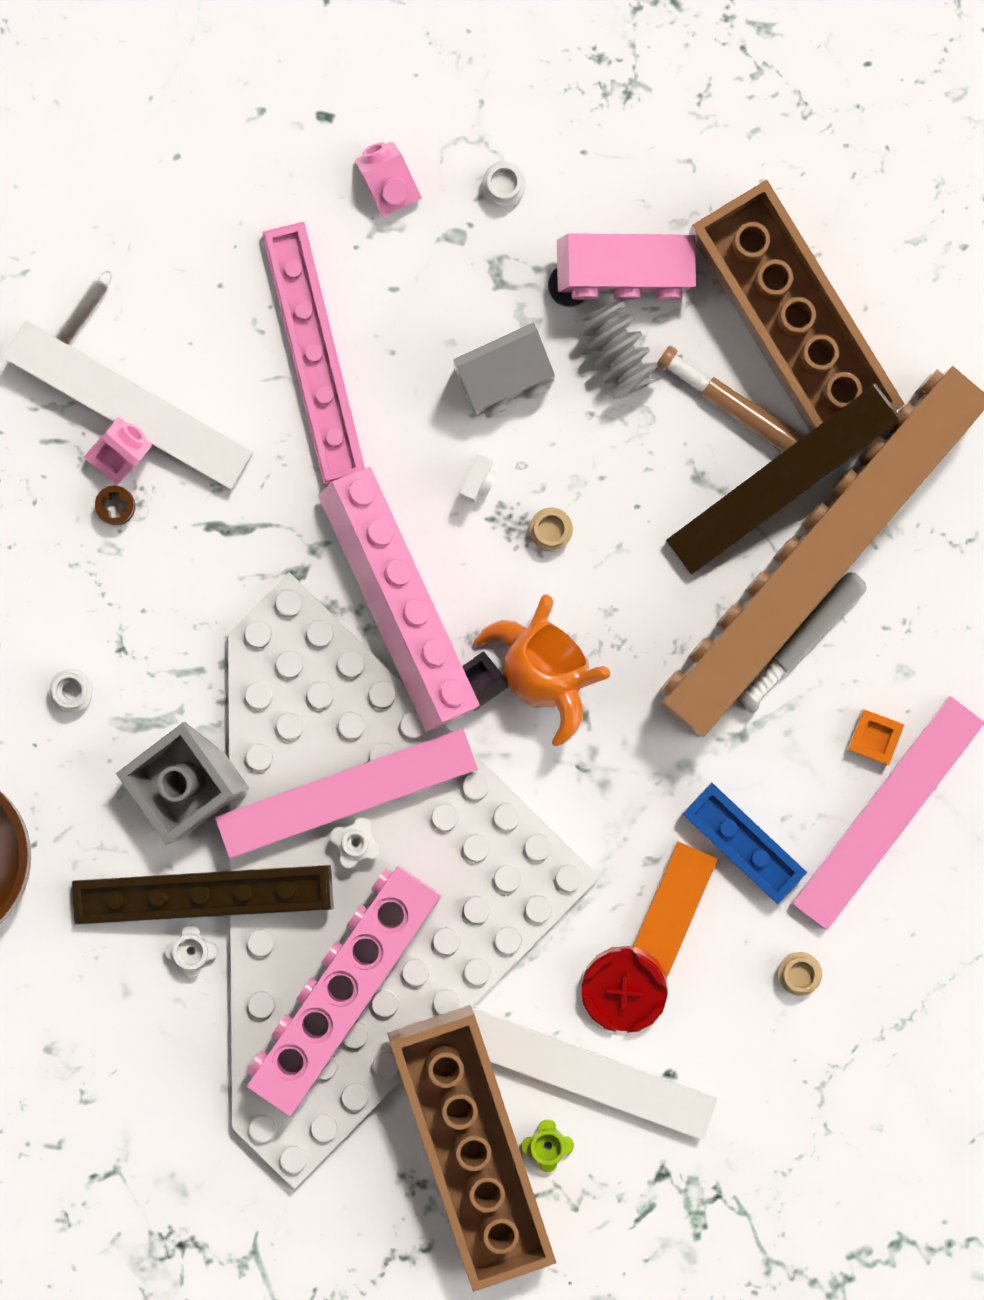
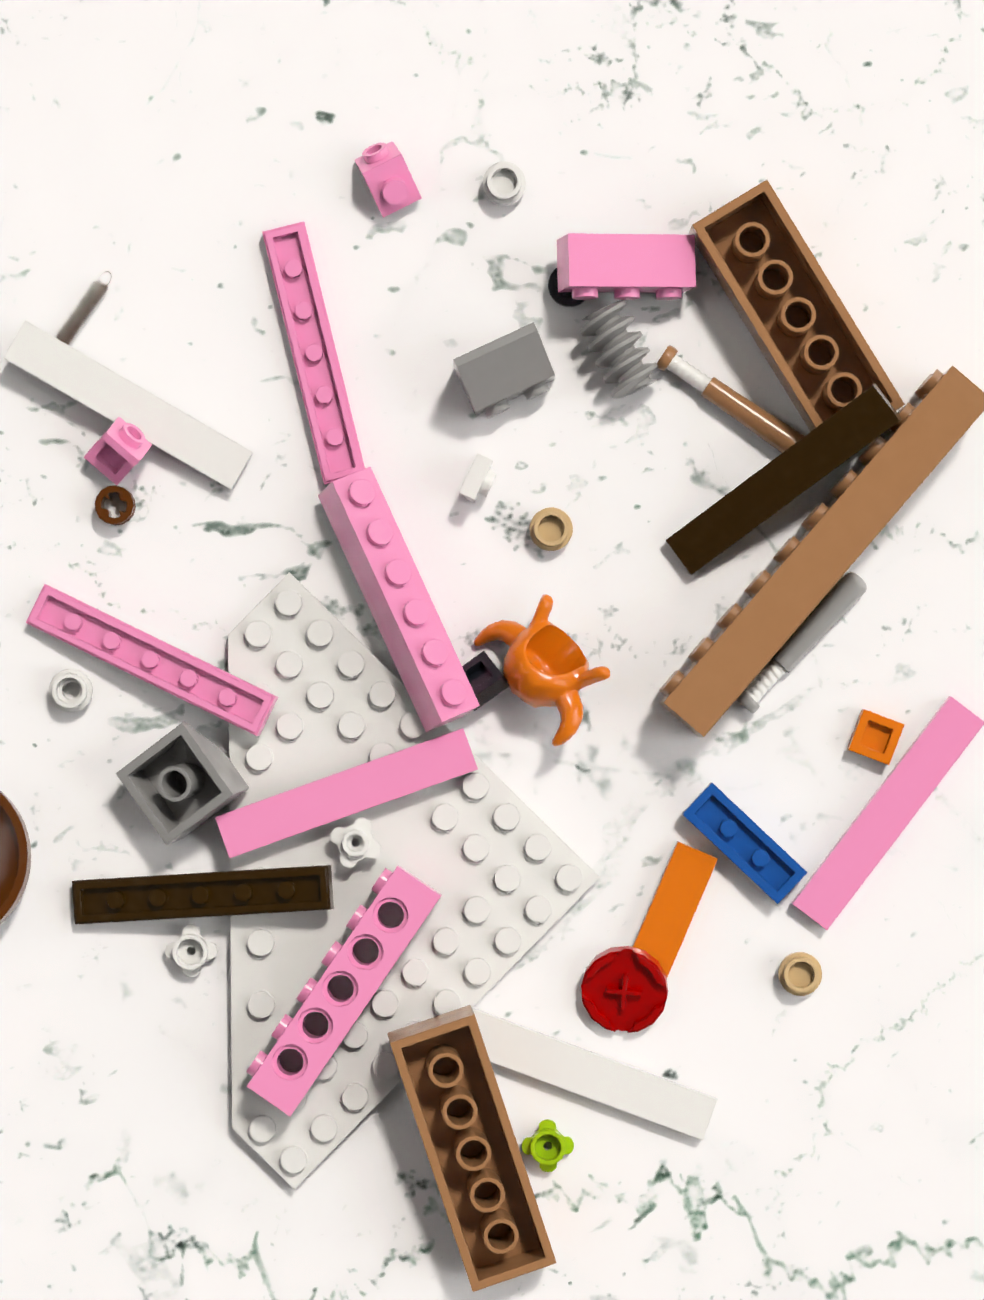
none -> bright pink tile [26,584,278,736]

